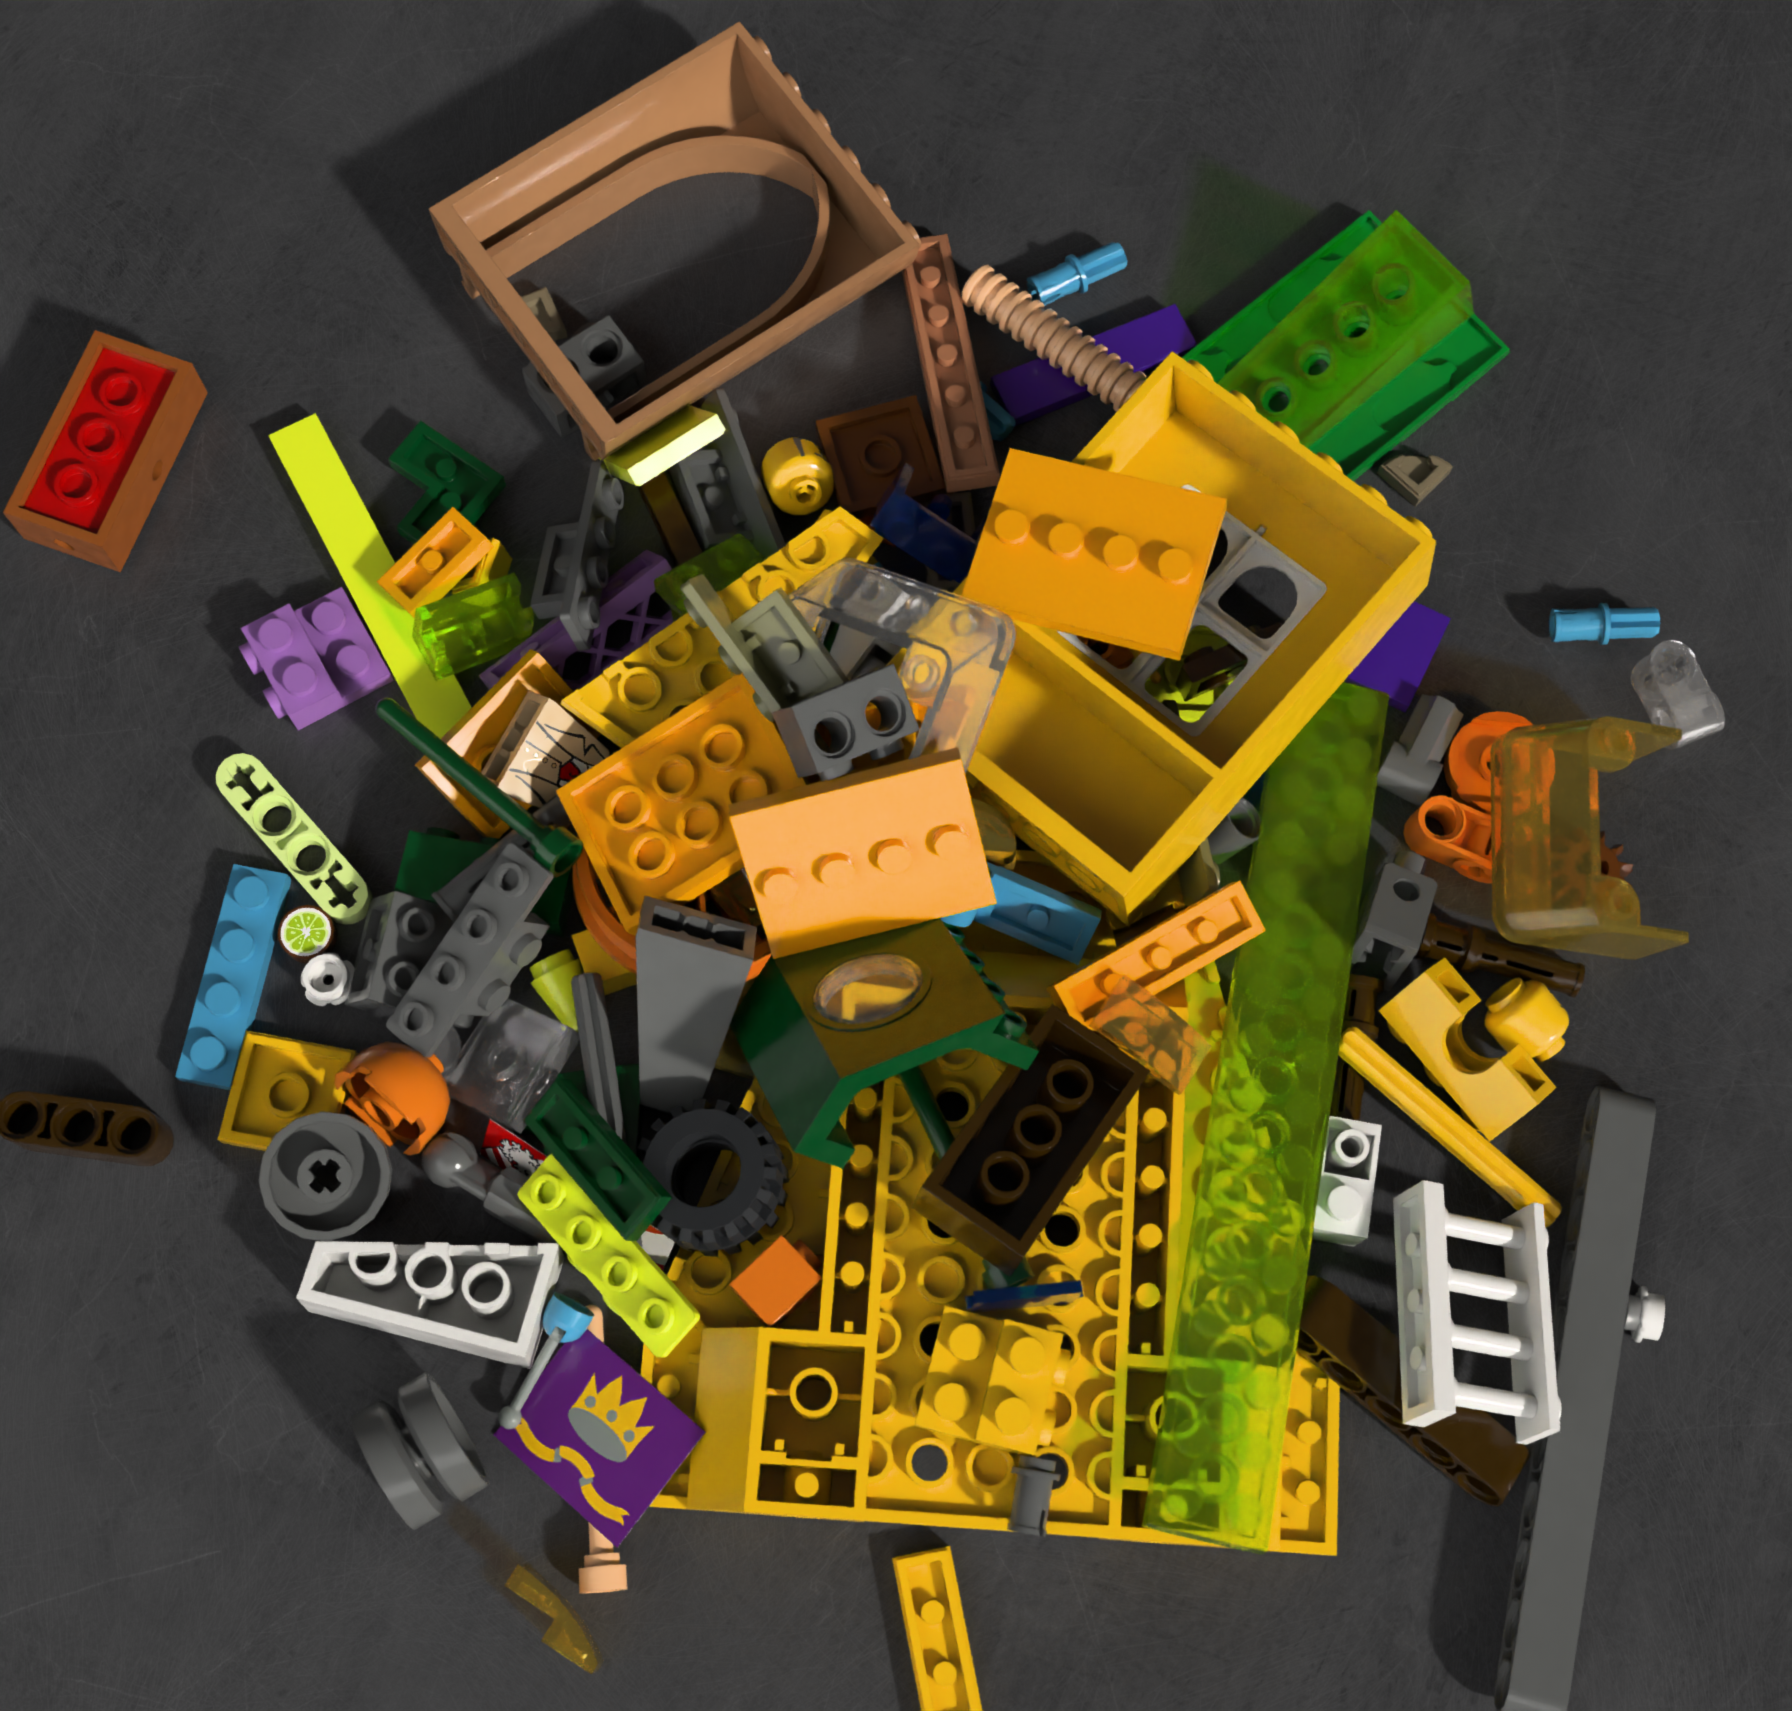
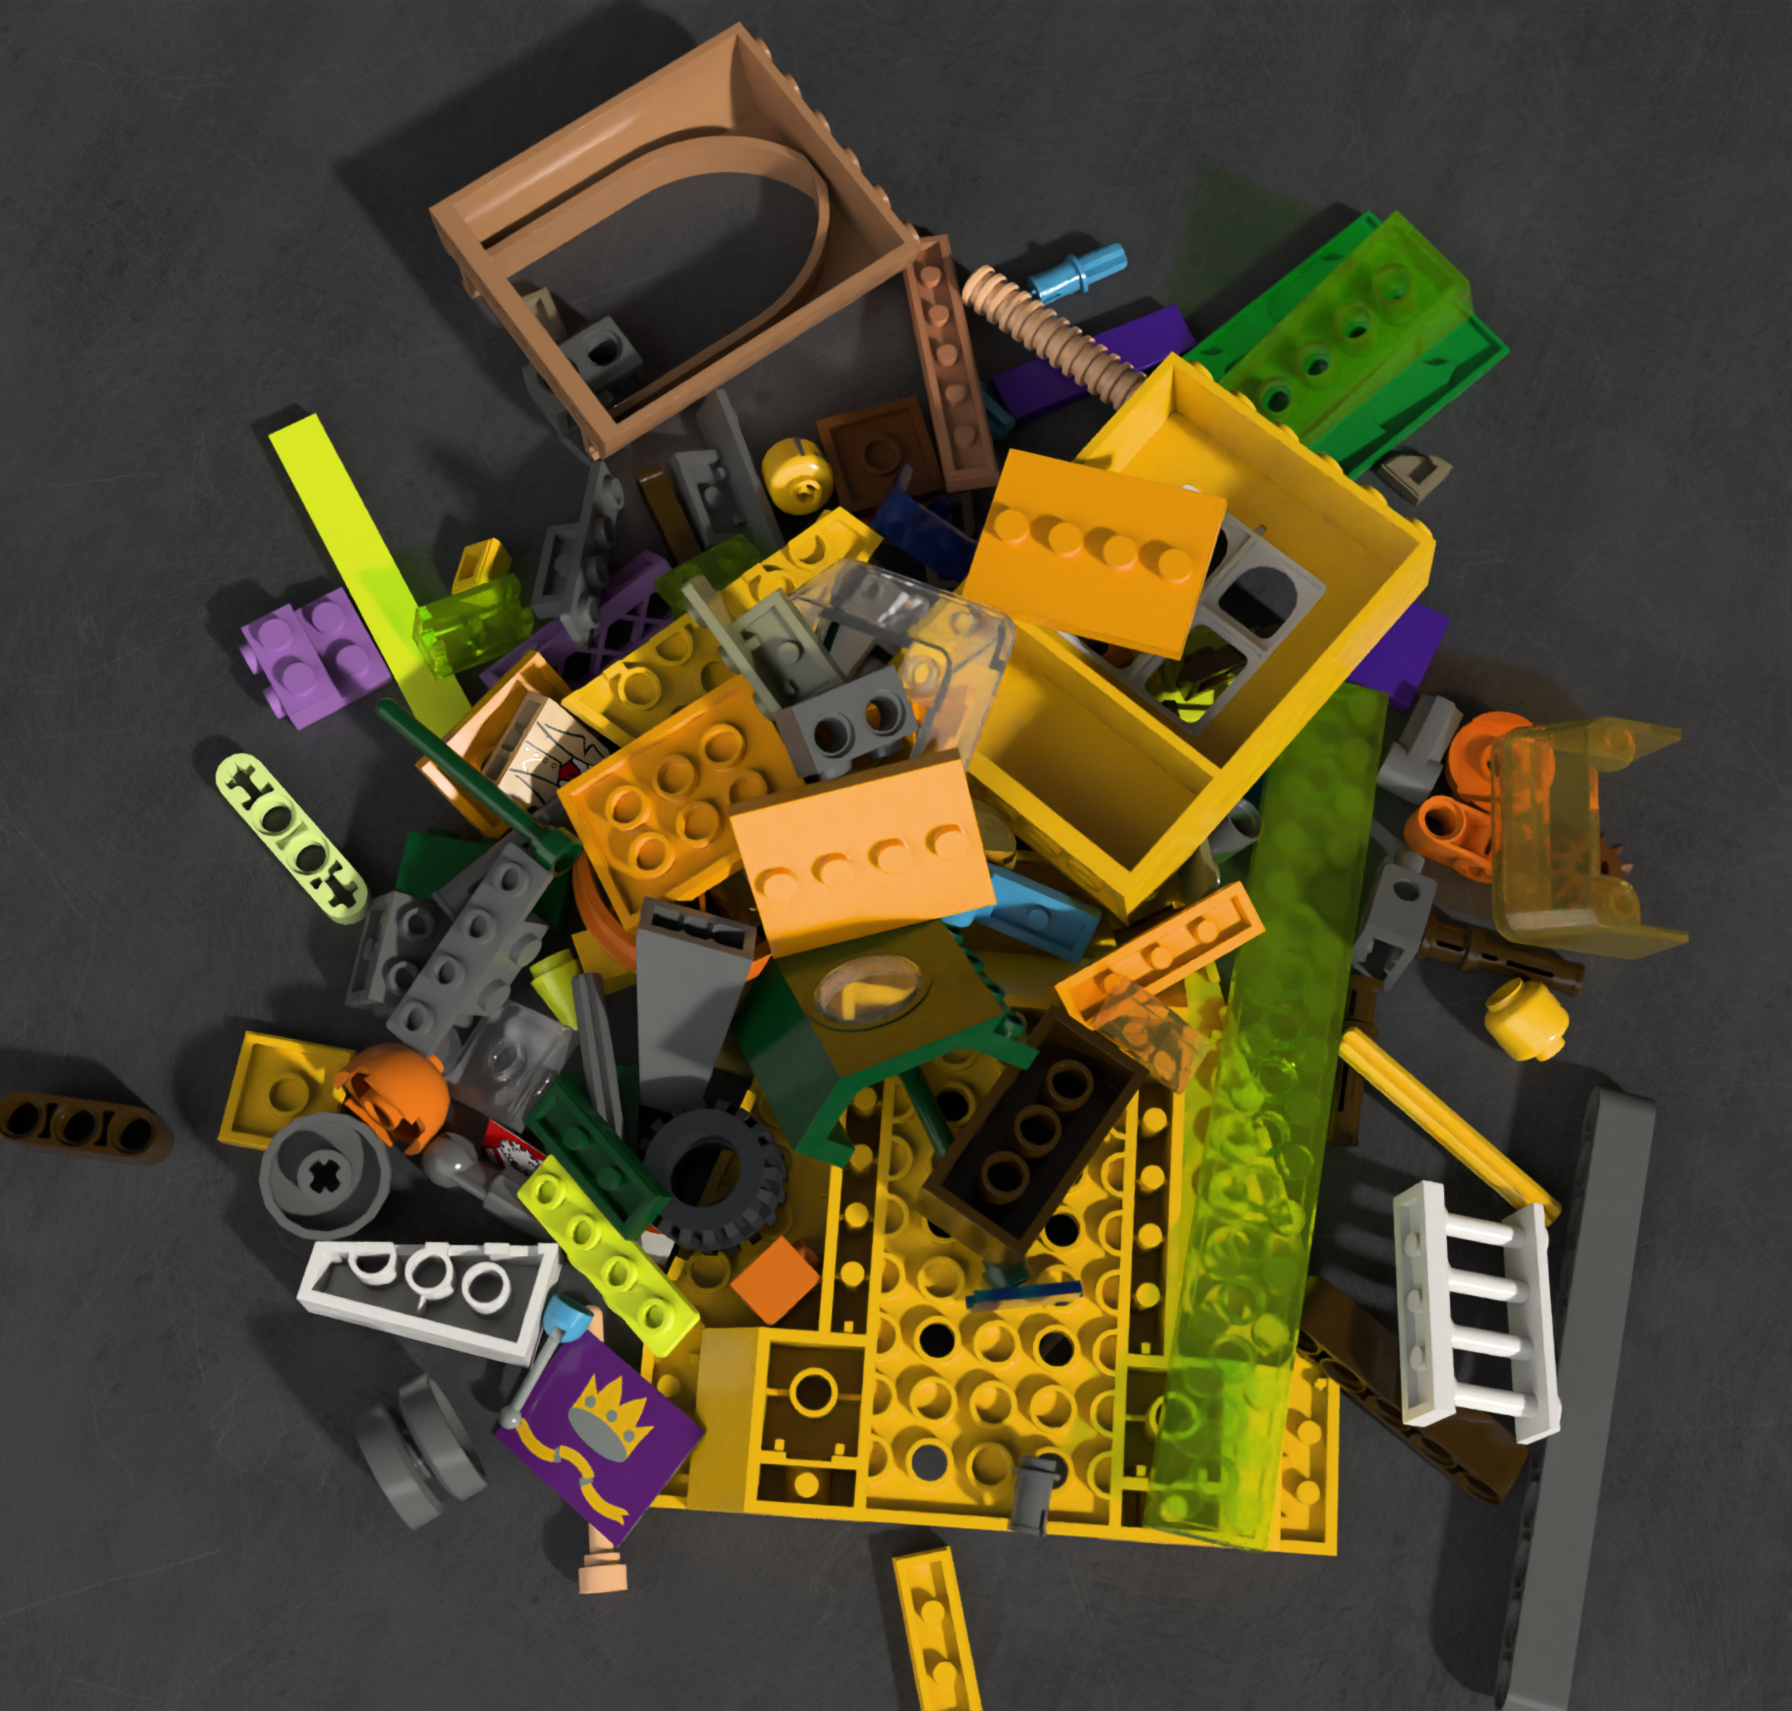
brick [3,330,208,573] -> none
dark azure plate [175,864,292,1090] -> none
tile [278,905,338,963] -> none
white plate [301,953,355,1007] -> none
light orange plate [377,507,494,622] -> none
dark green plate [388,421,506,544] -> none
clear yellow slope [504,1564,604,1674] -> none
neon yellow tile [599,405,725,486] -> none
yellow plate [914,1306,1071,1457] -> none
white slope [1298,1115,1382,1247] -> none
yellow arch [1378,957,1557,1142] -> none
dark azure axle [1549,603,1660,645] -> none
white plate [1624,1286,1665,1343] -> none
clear piece [1631,640,1725,750] -> none

